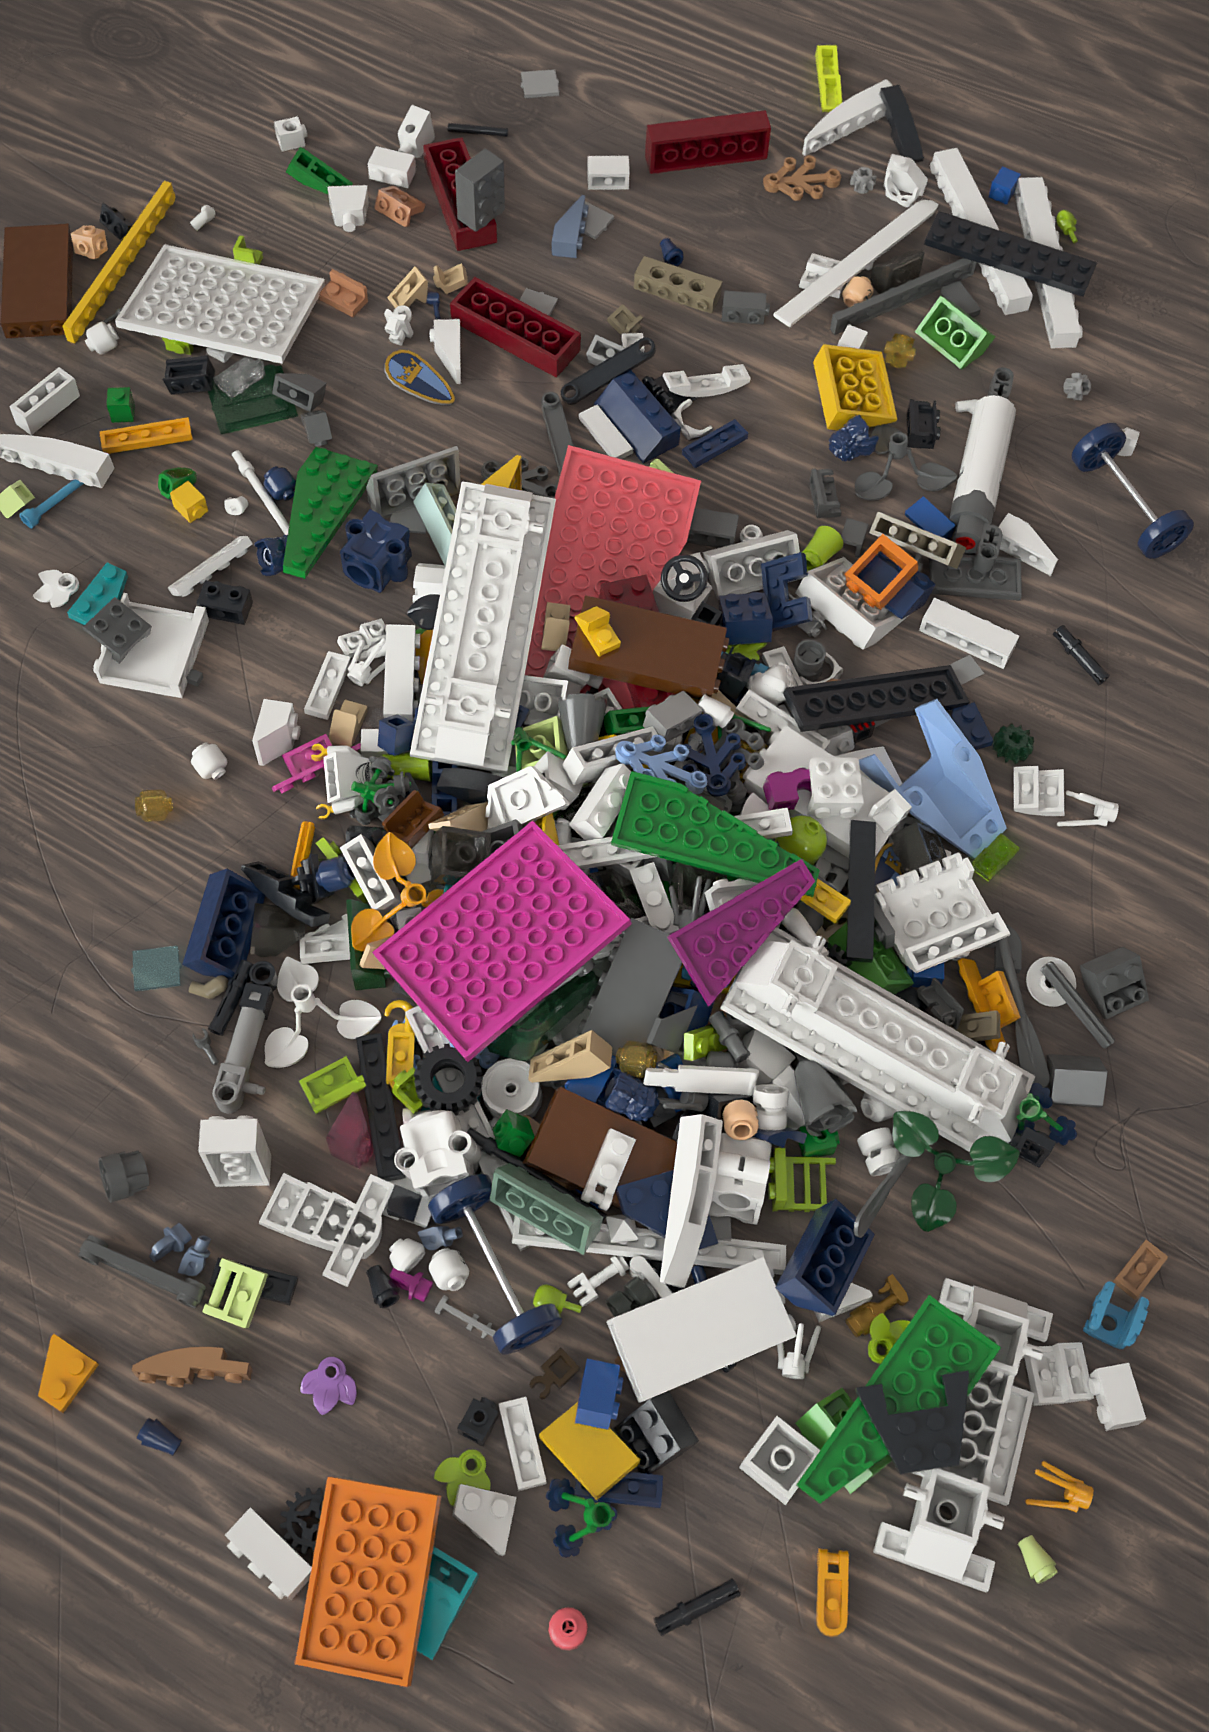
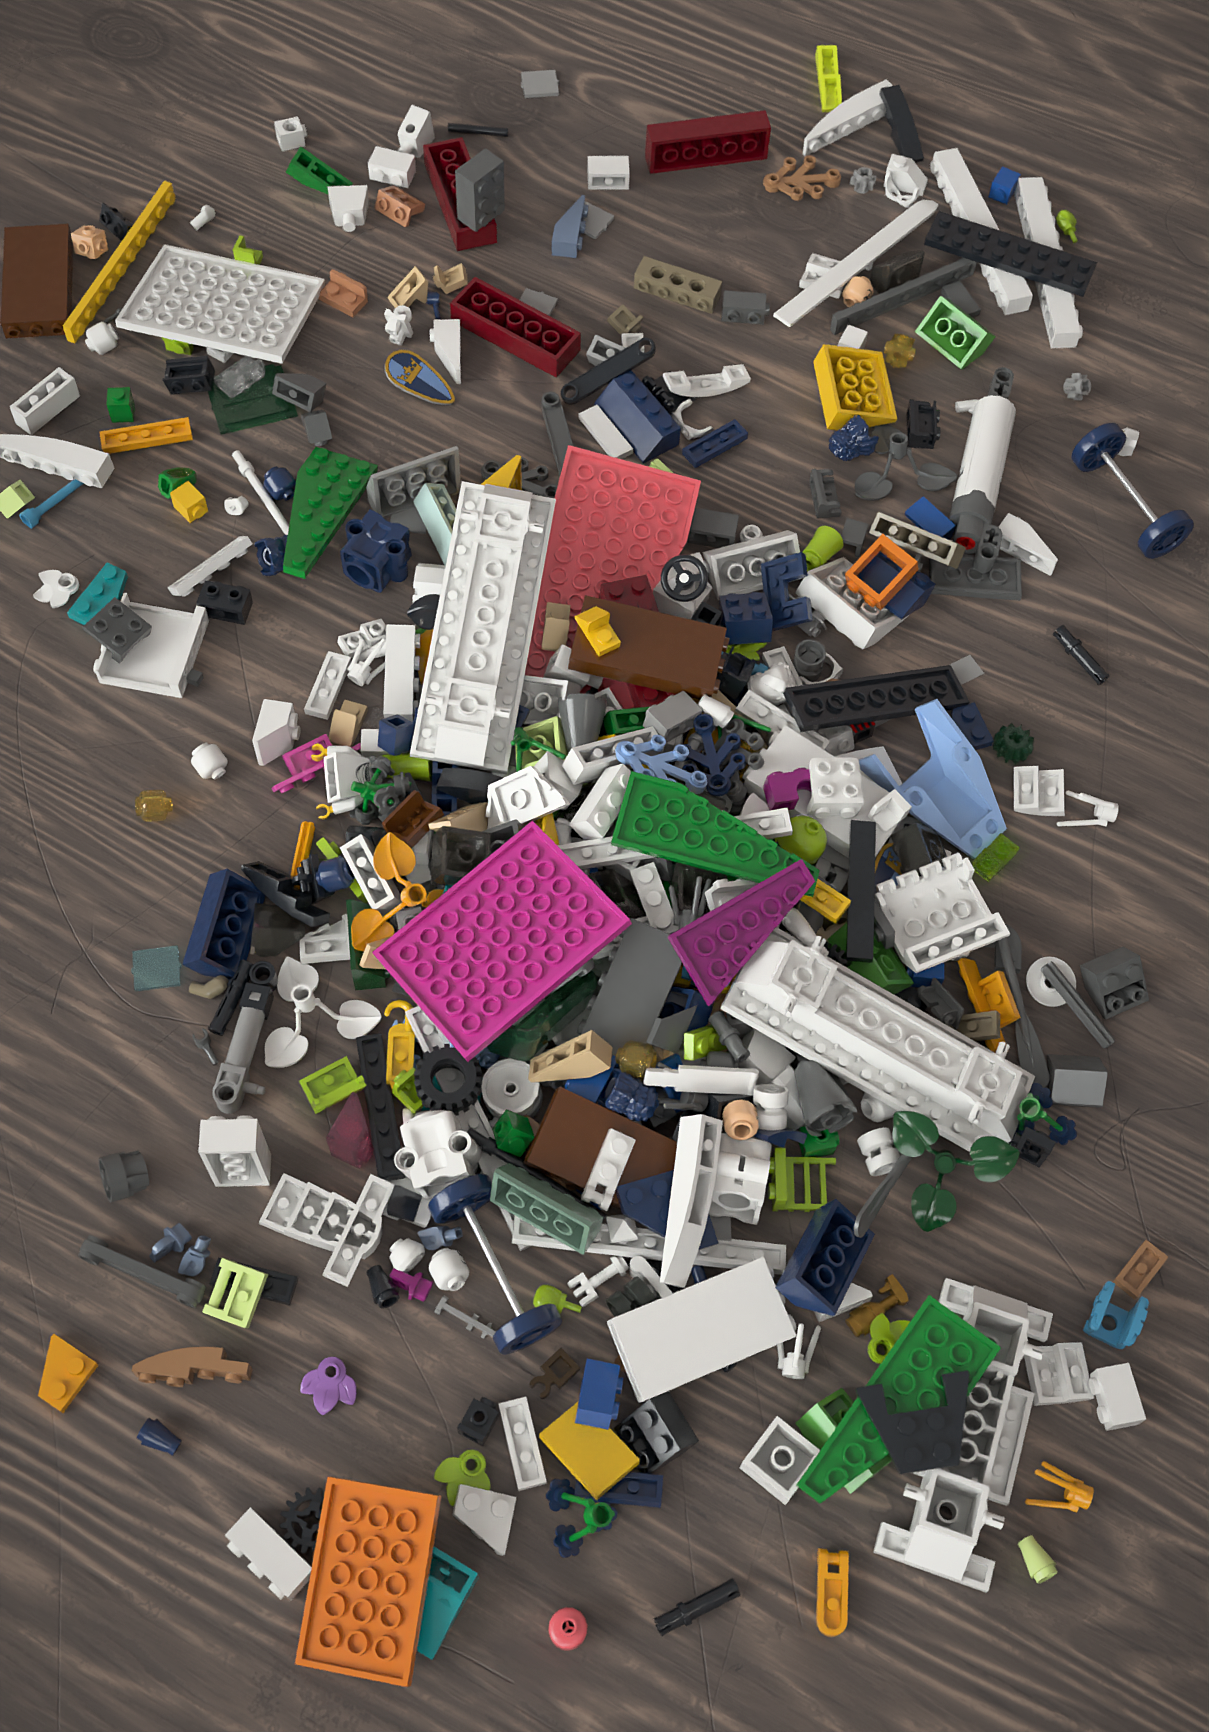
dark blue cone [660,238,684,267] -> none
white brick [919,598,1019,669] -> none

